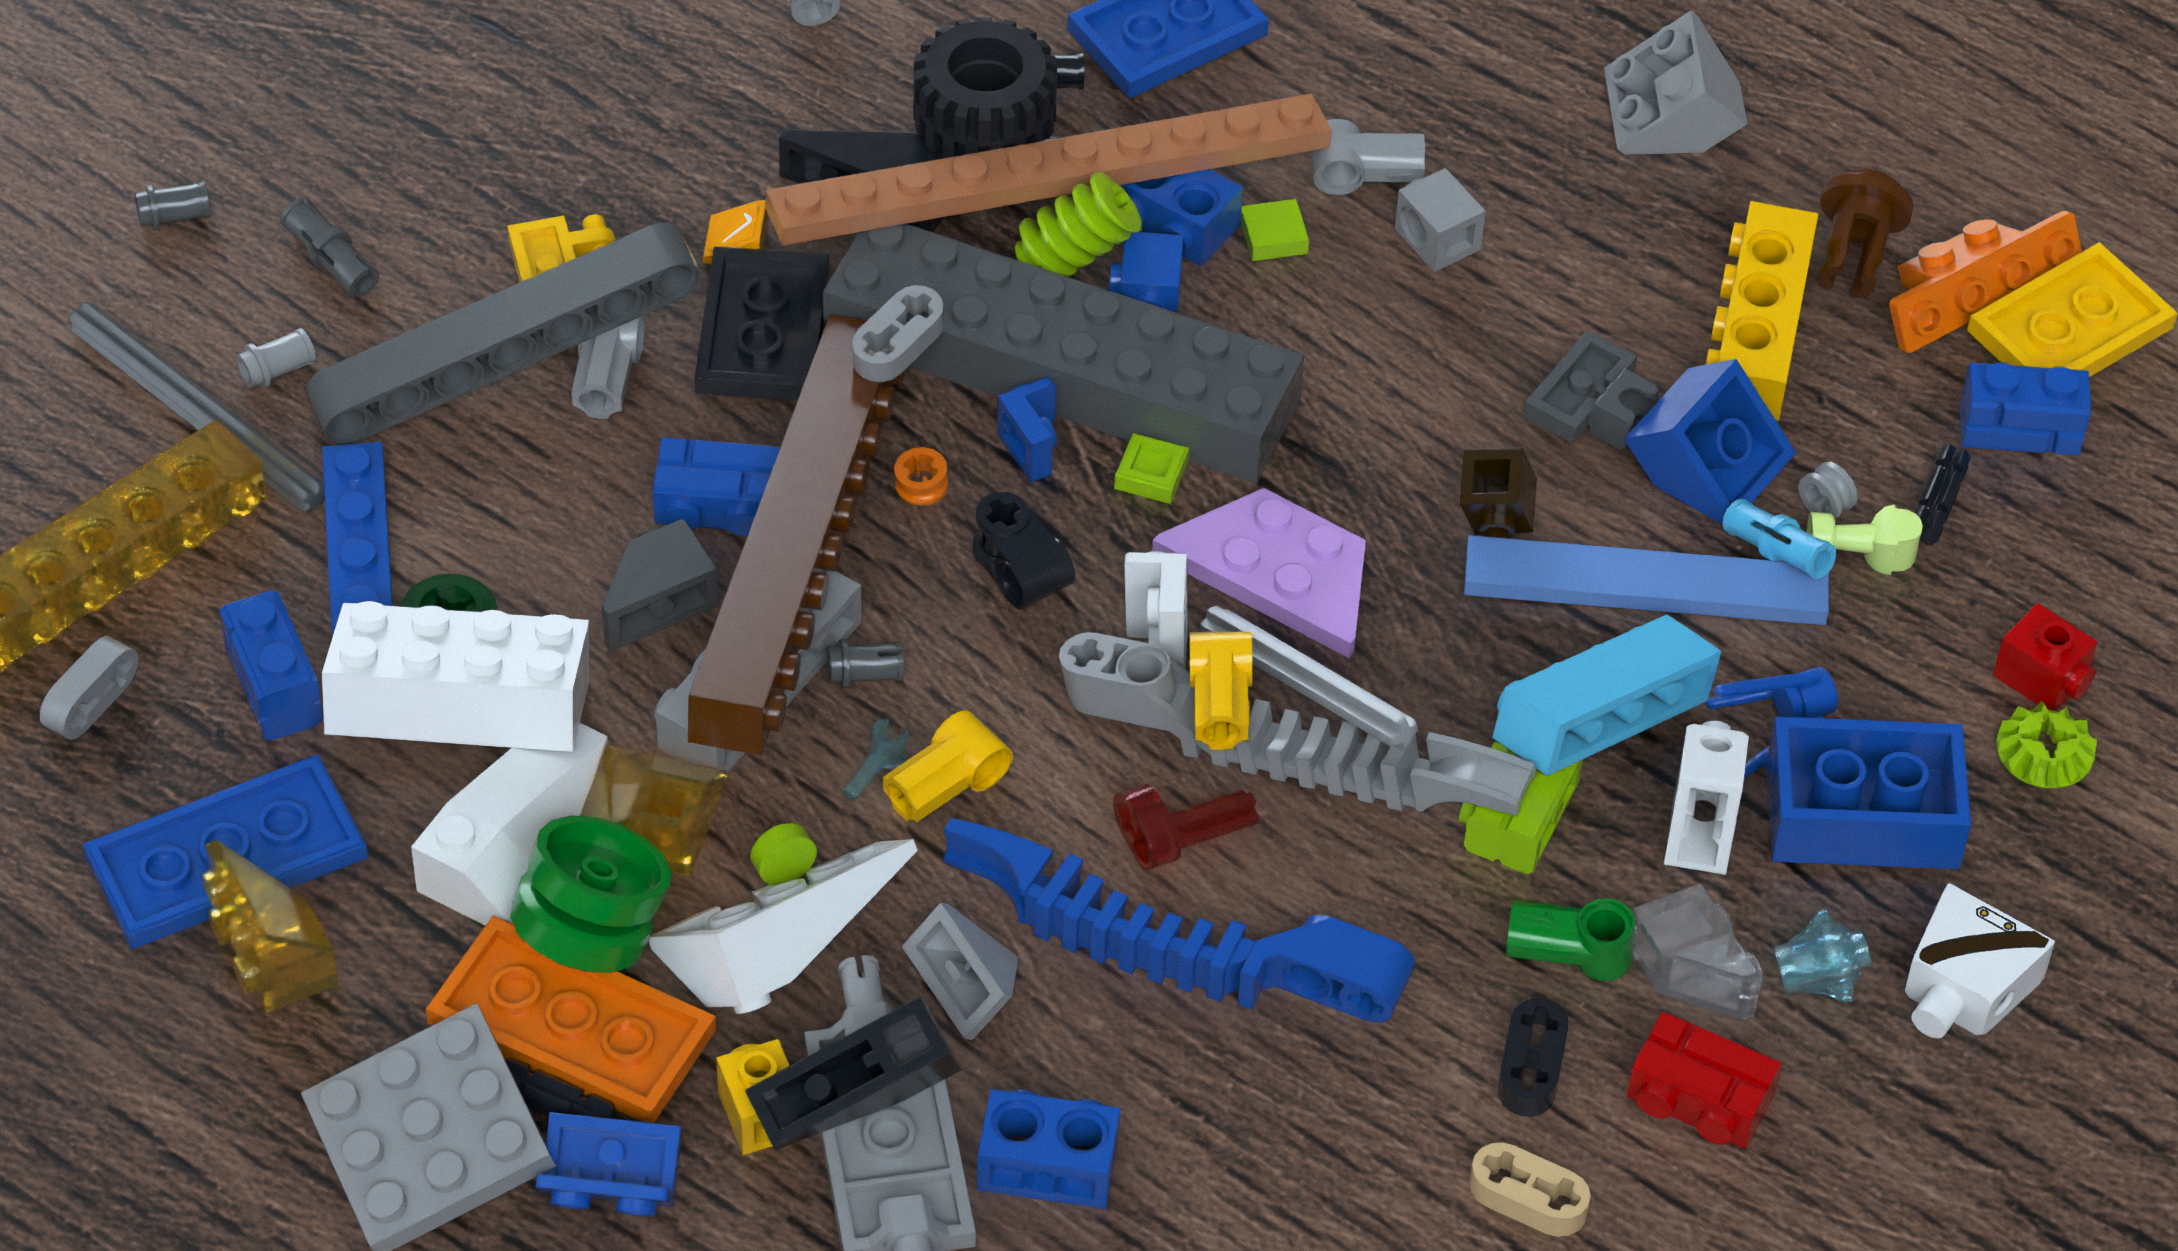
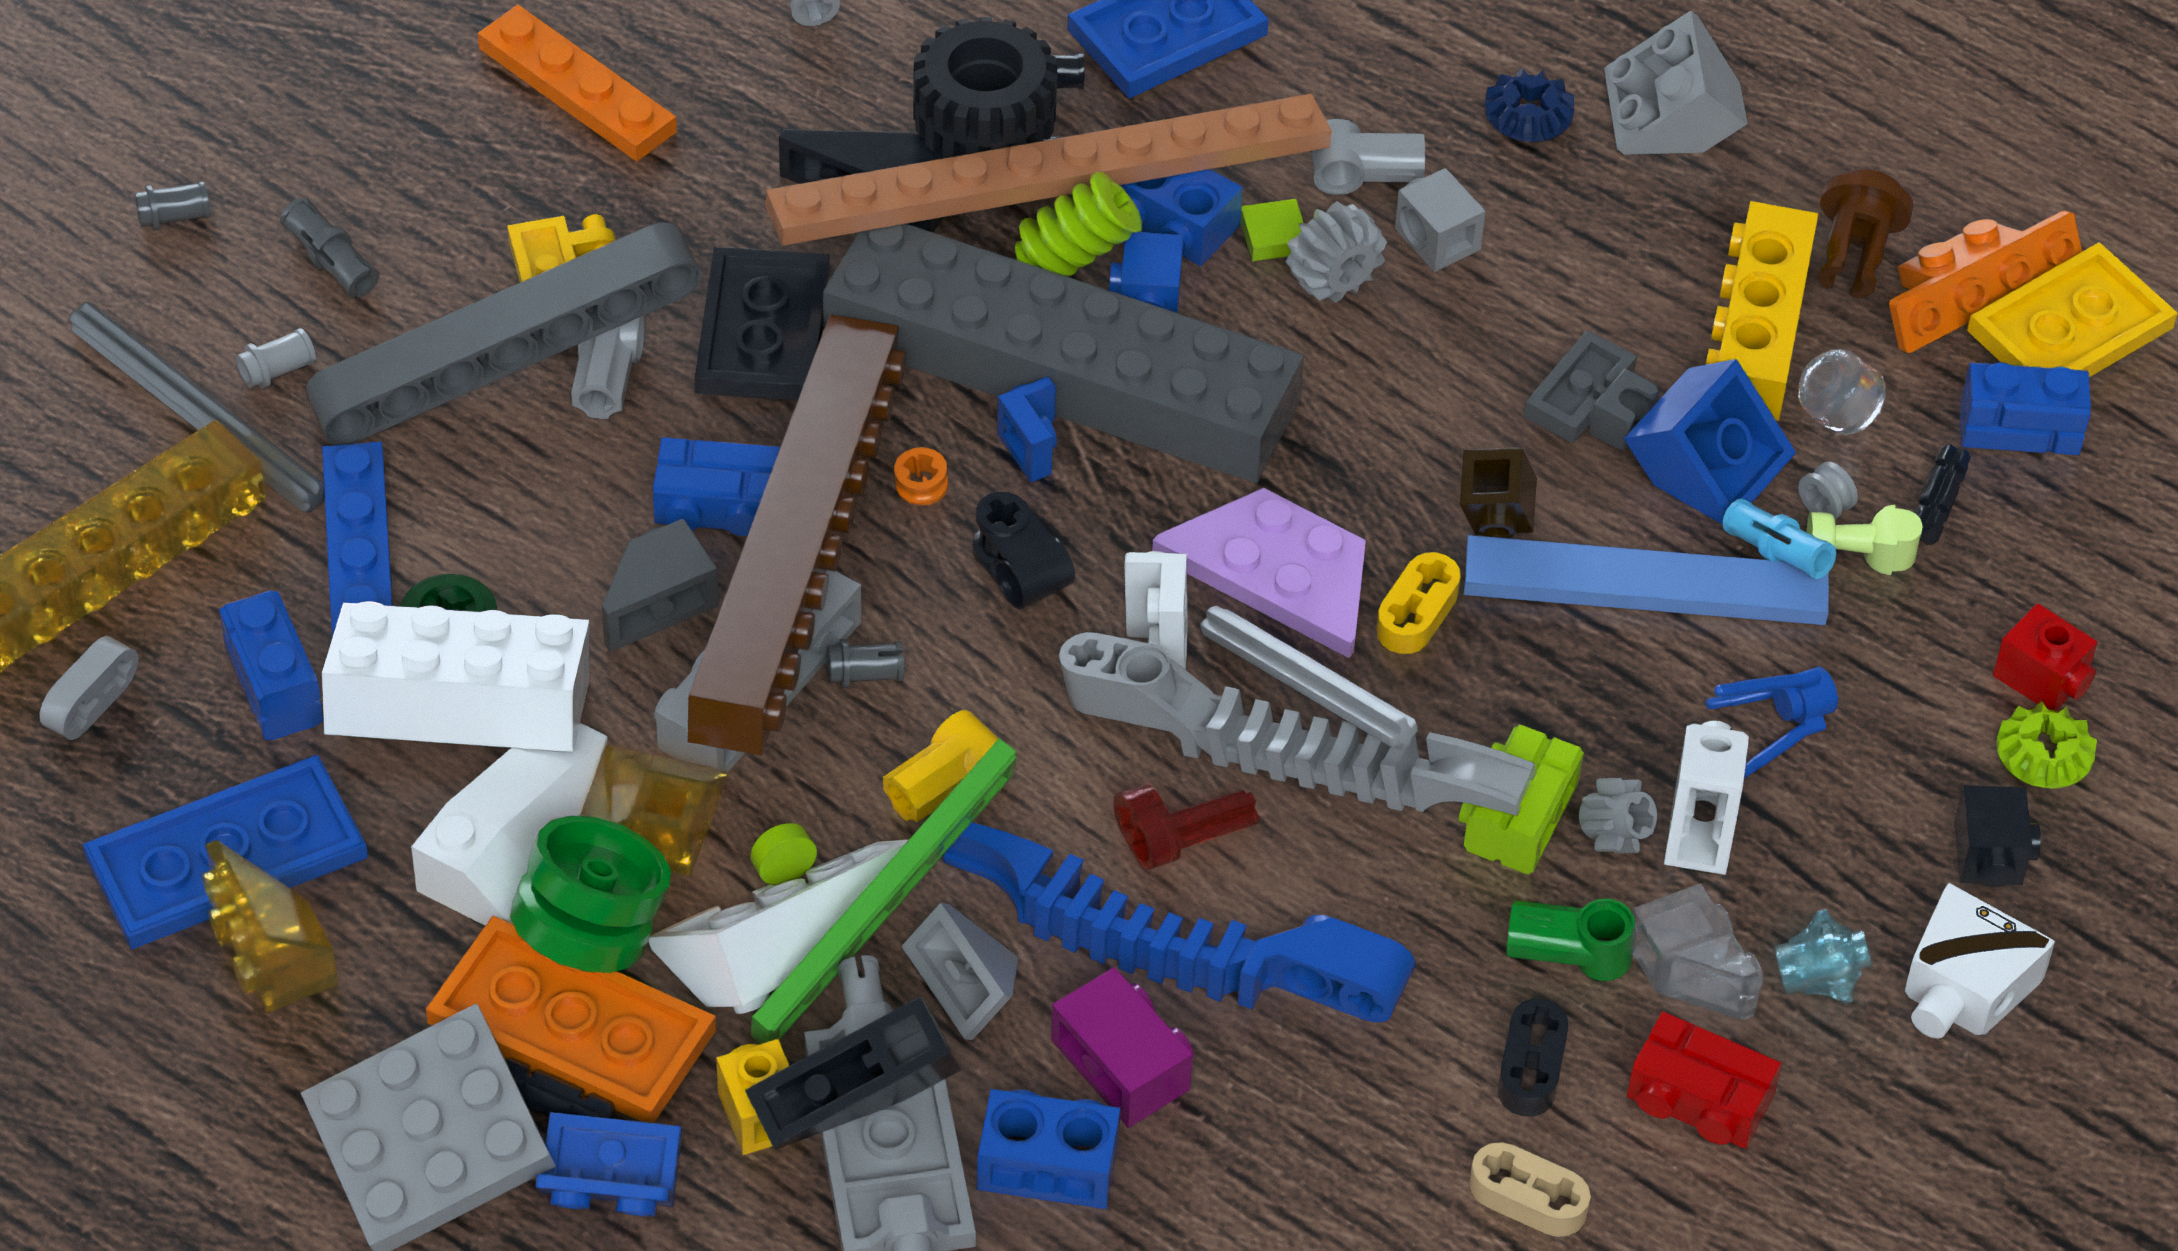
light orange slope [703,200,768,264] -> none
clear light blue hand [843,719,909,801] -> none
light grey beam [852,285,944,382] -> none
lime tile [1114,433,1189,504] -> none
yellow piece [1190,632,1252,750] -> none
medium azure brick [1492,614,1722,776] -> none
blue brick [1766,716,1971,869] -> none
none -> orange plate [478,4,677,162]
none -> bright green tile [751,738,1017,1044]
none -> magenta brick [1051,967,1194,1128]
none -> light grey gear [1286,201,1387,303]
none -> yellow beam [1376,552,1461,654]
none -> dark blue gear [1484,68,1574,142]
none -> light grey gear [1579,778,1657,853]
none -> clear head [1798,349,1886,435]
none -> black brick [1954,785,2041,887]

